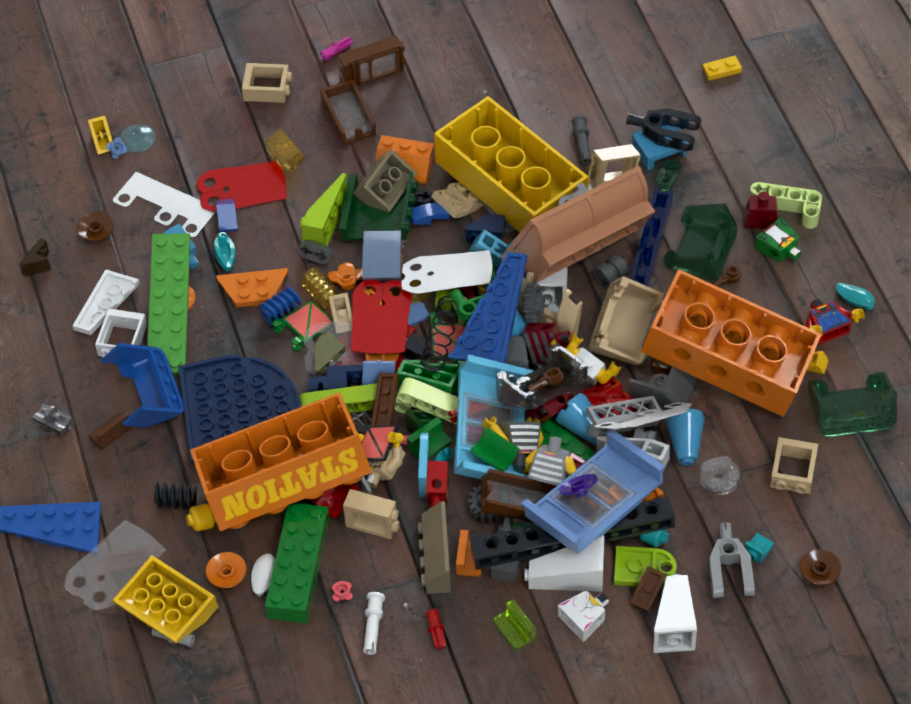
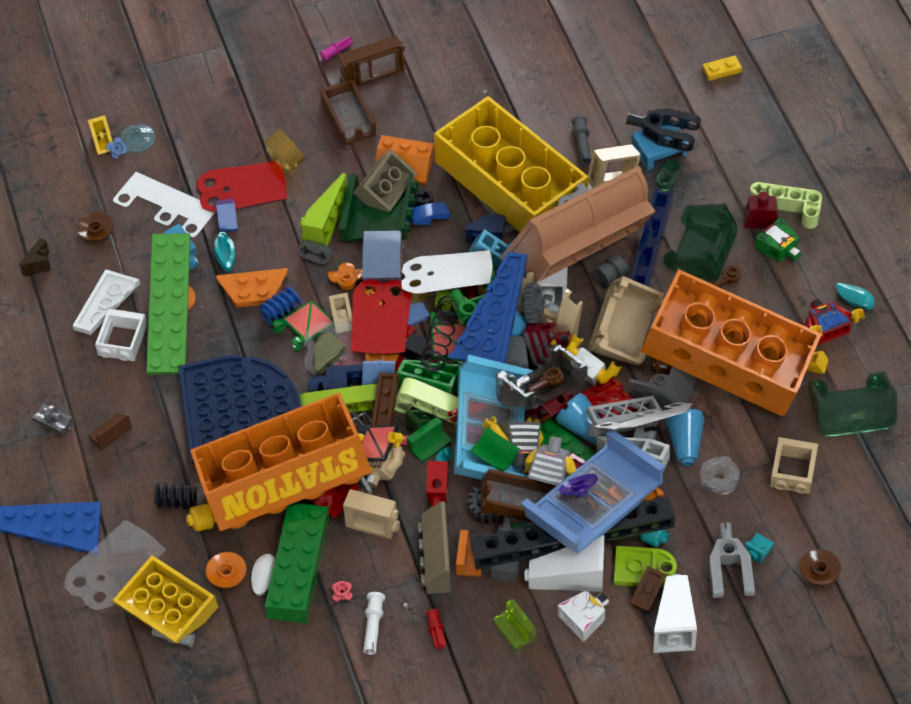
blue windscreen [101,343,184,428] -> none
tan window [242,63,292,103] -> none
clear yellow piece [301,267,340,308] -> none
medium azure tile [418,433,429,497] -> none
tan slope [431,182,484,218] -> none

